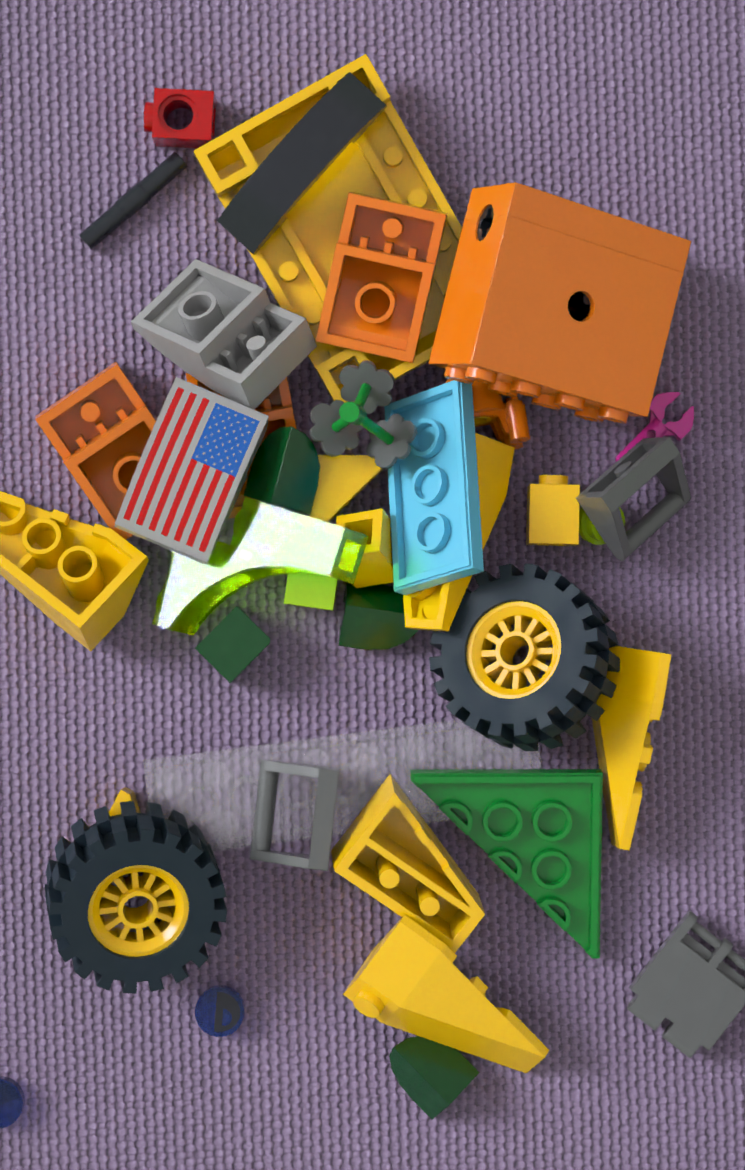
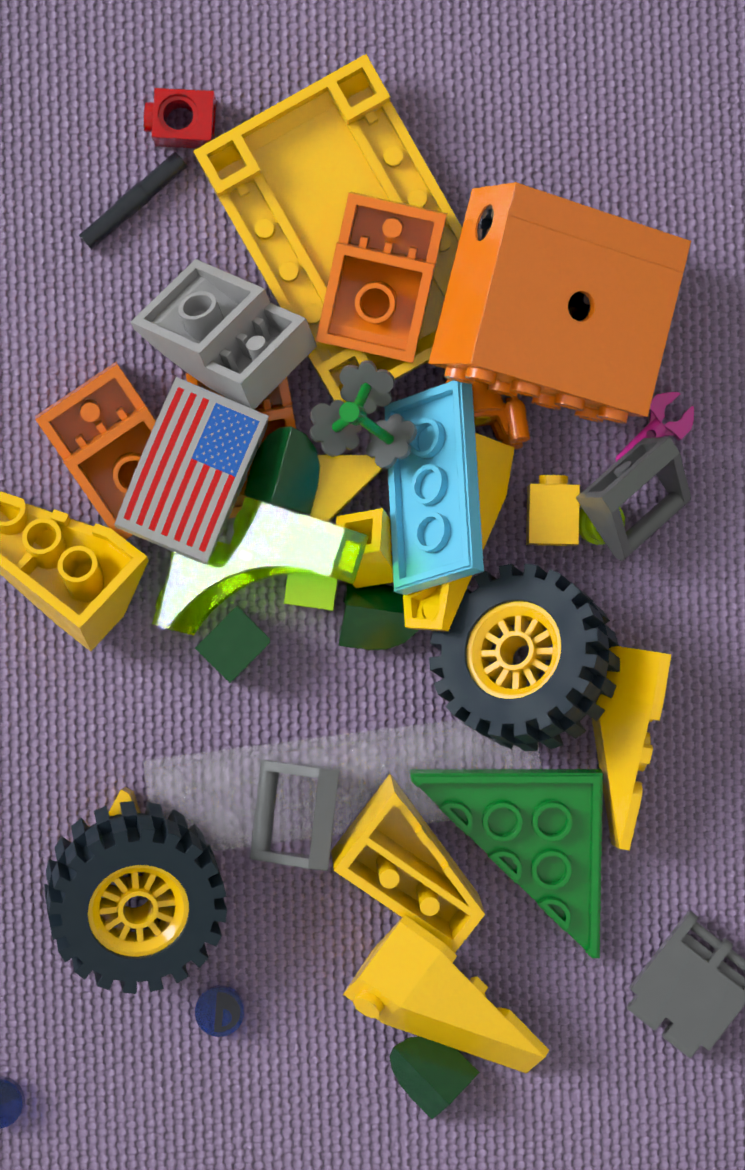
black slope [217,72,387,255] -> none

